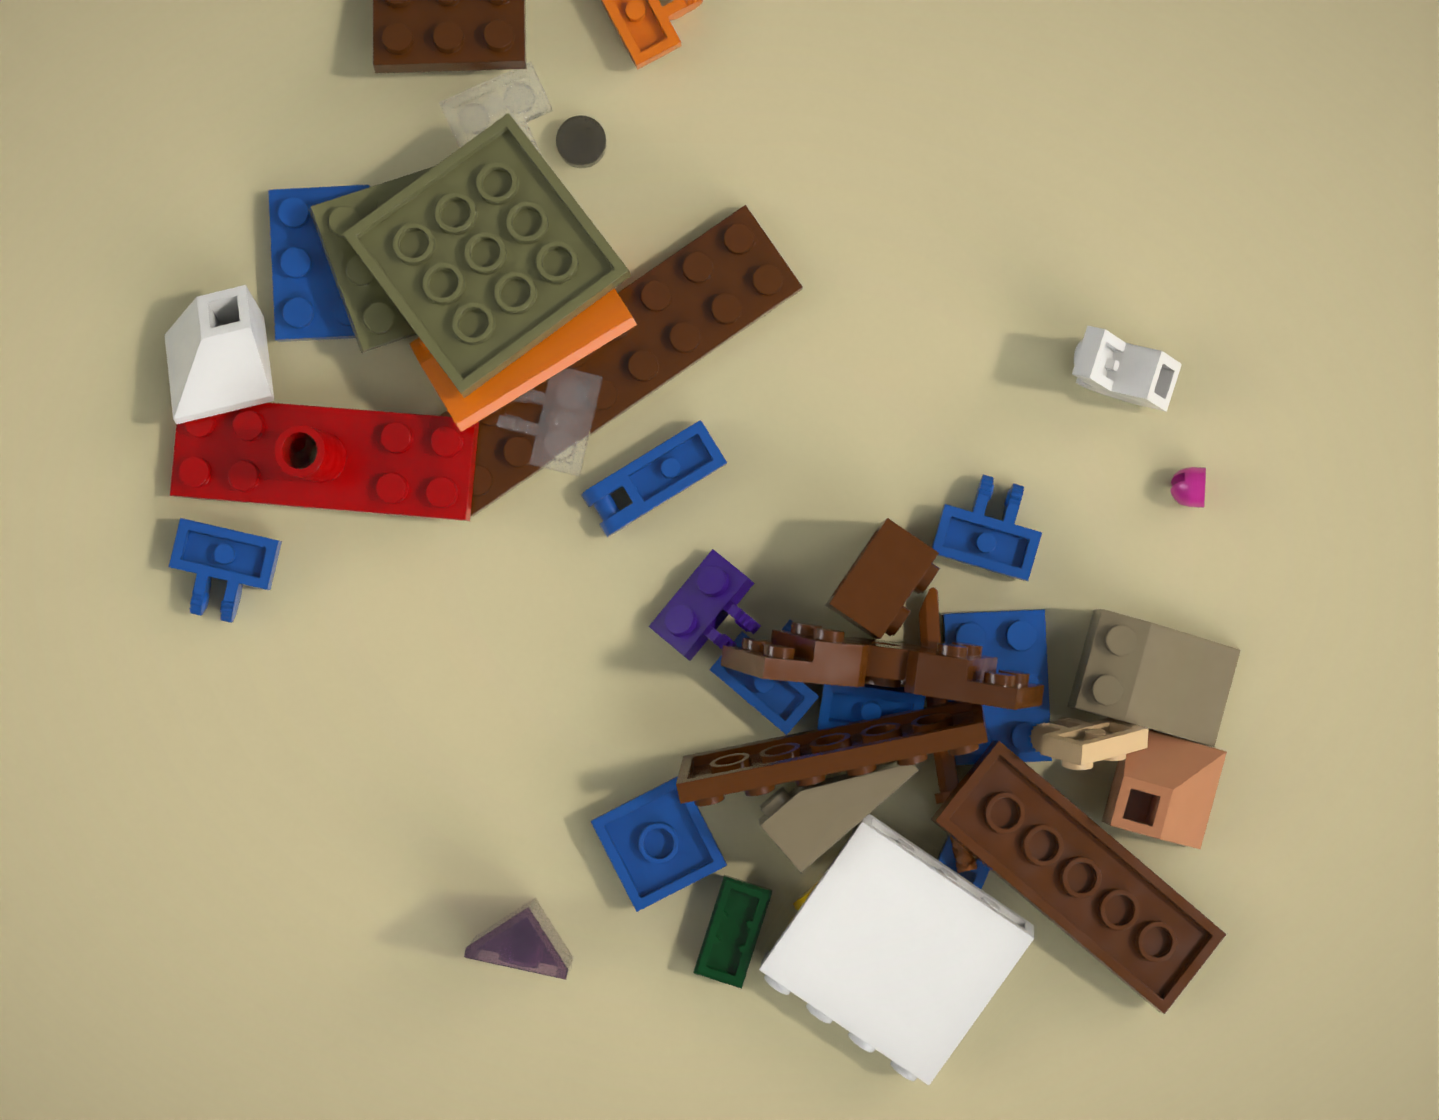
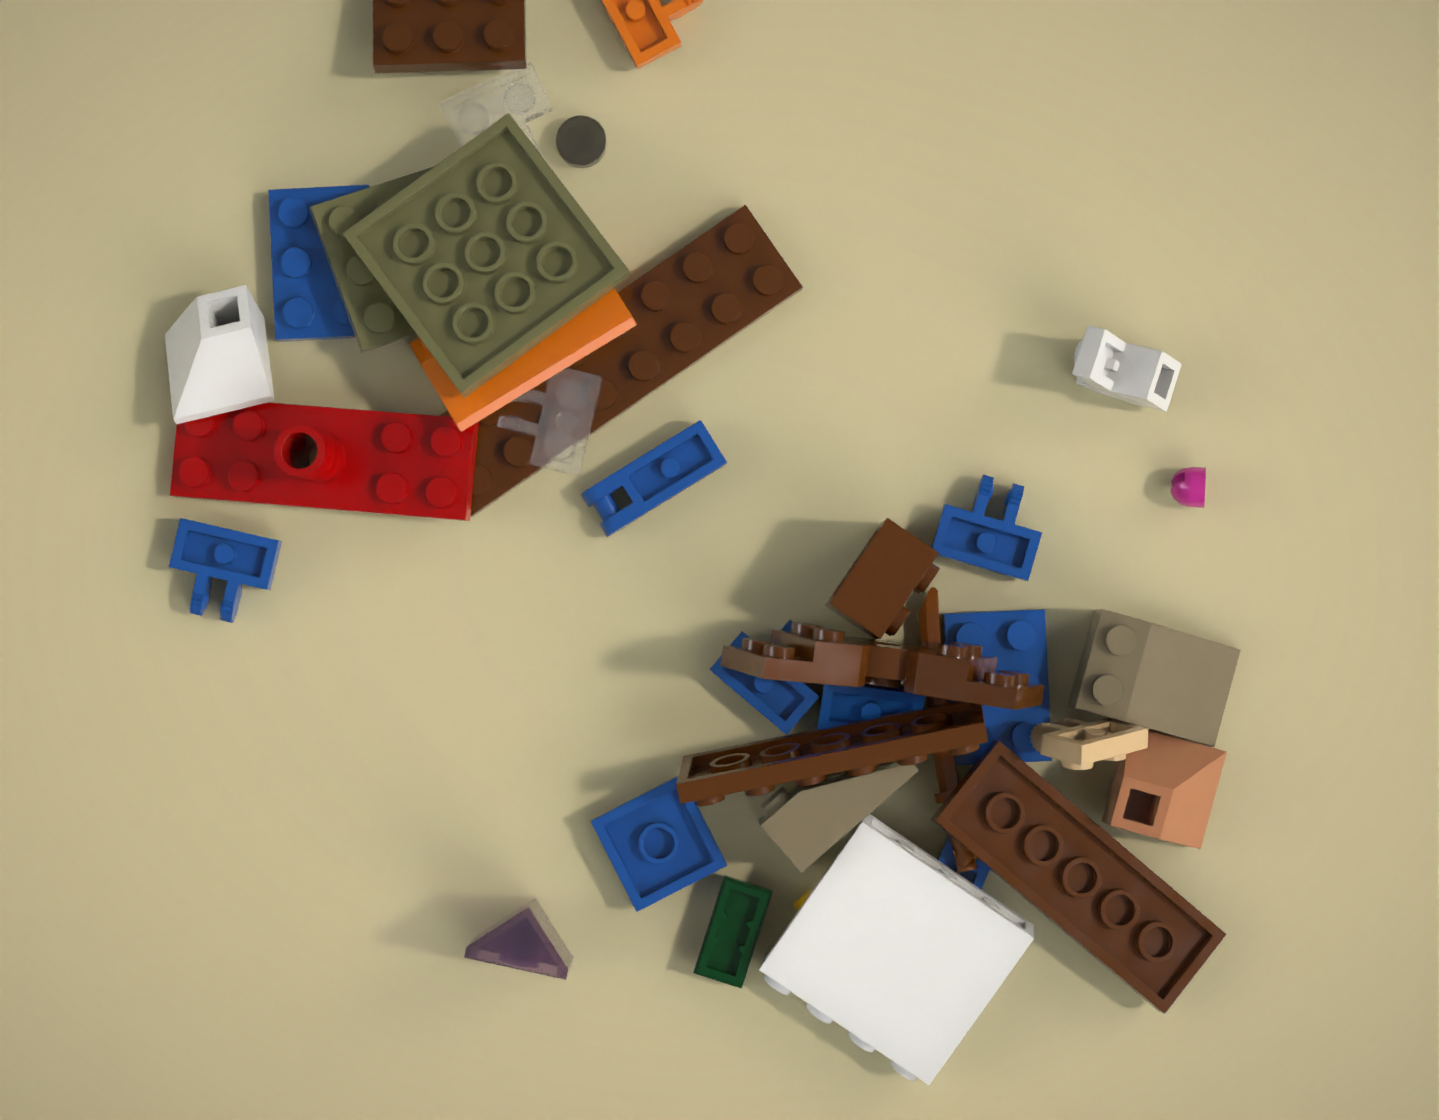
dark purple hinge [648,549,761,661] -> none

